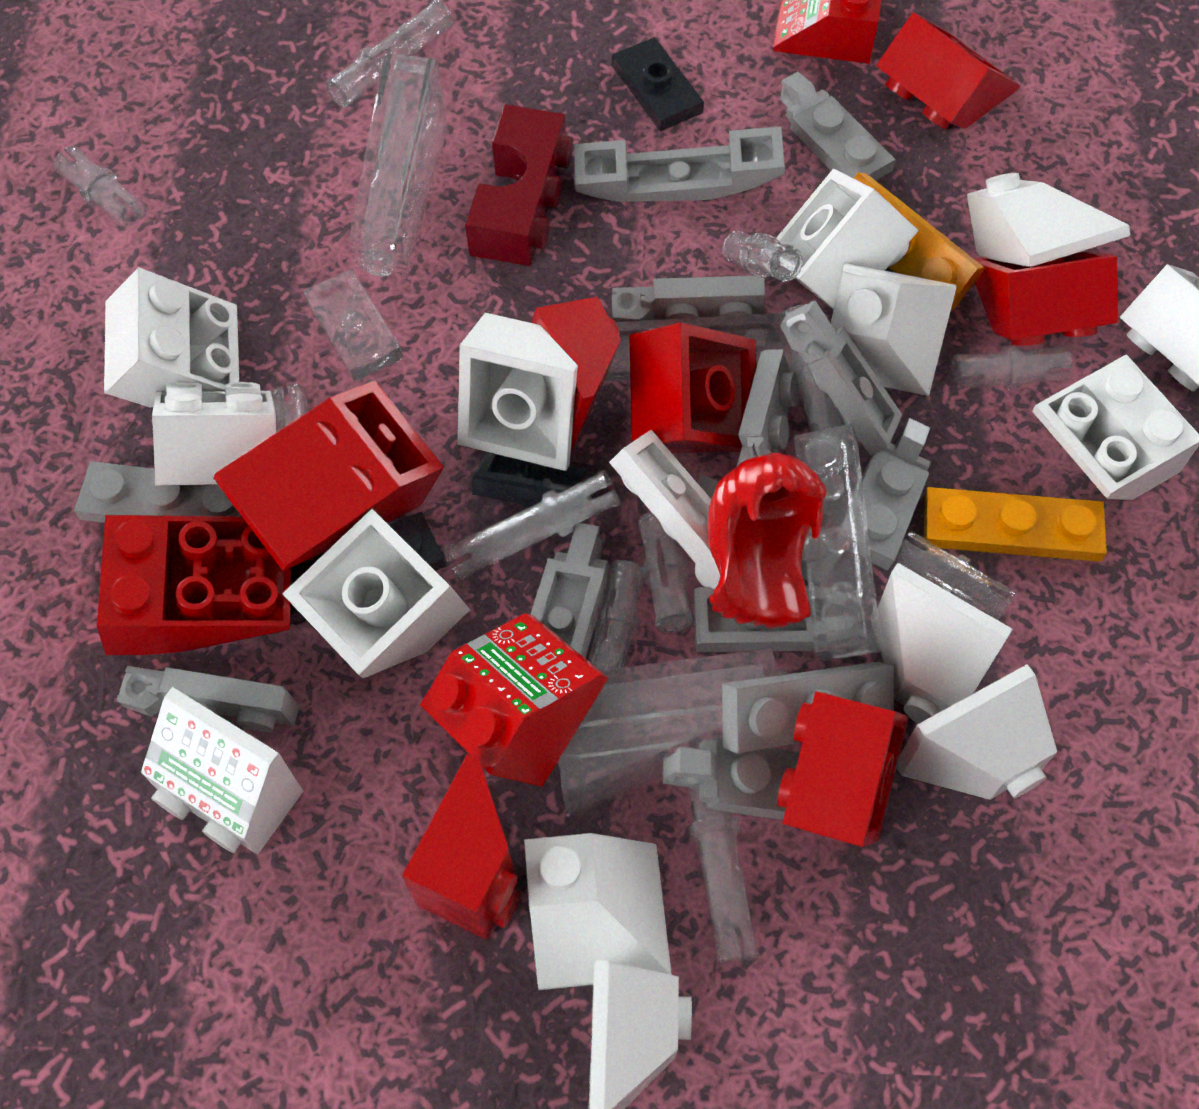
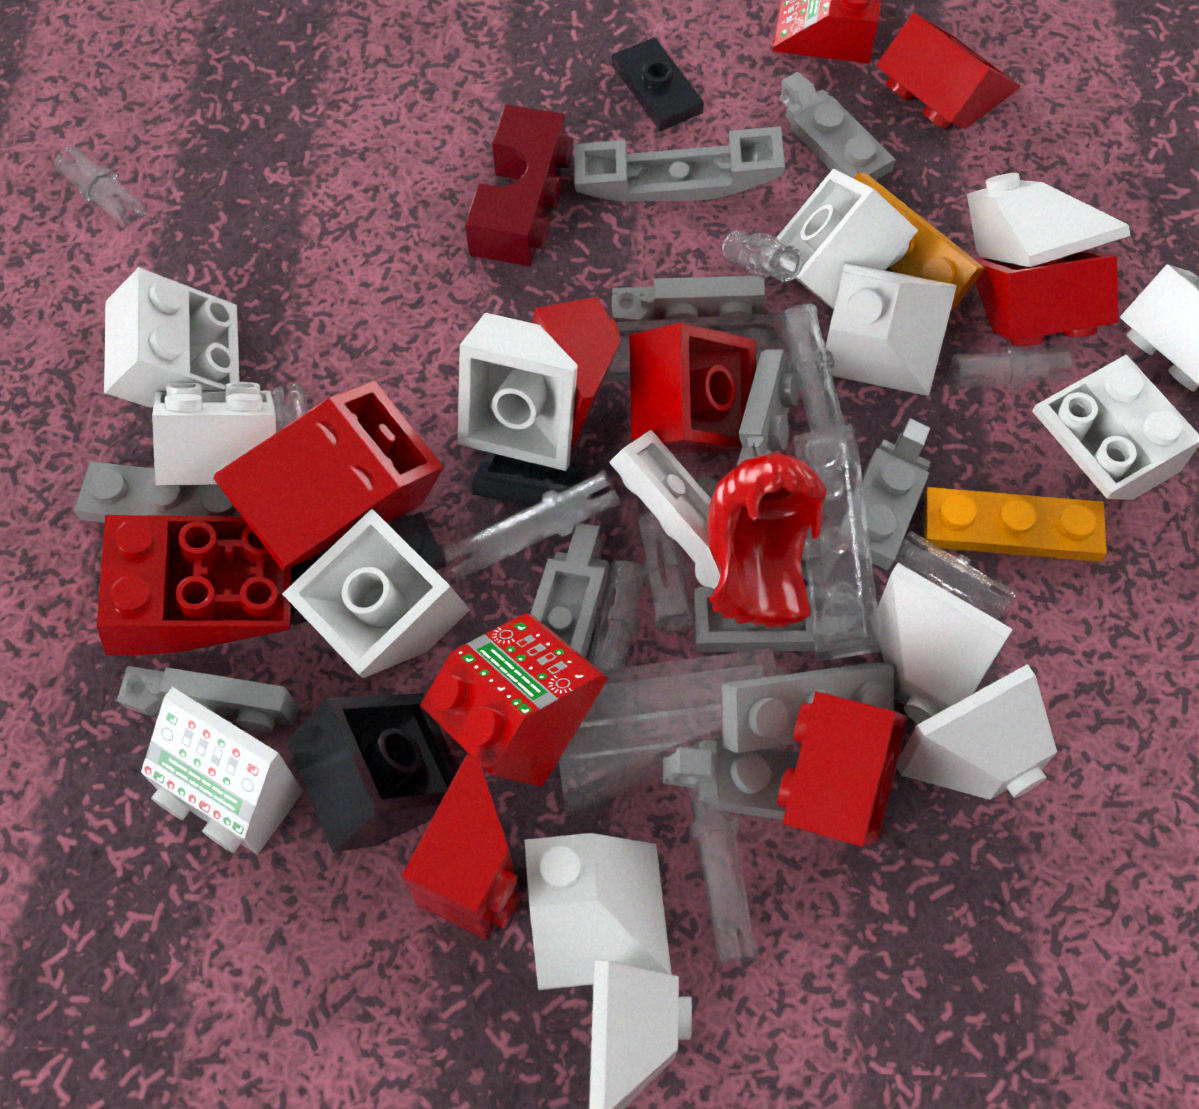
clear plate [303,269,403,382] -> none
clear pin [326,0,453,108] -> none
clear slope [349,53,448,276] -> none
light grey hinge [780,301,902,456] -> none
none -> black slope [287,693,459,853]

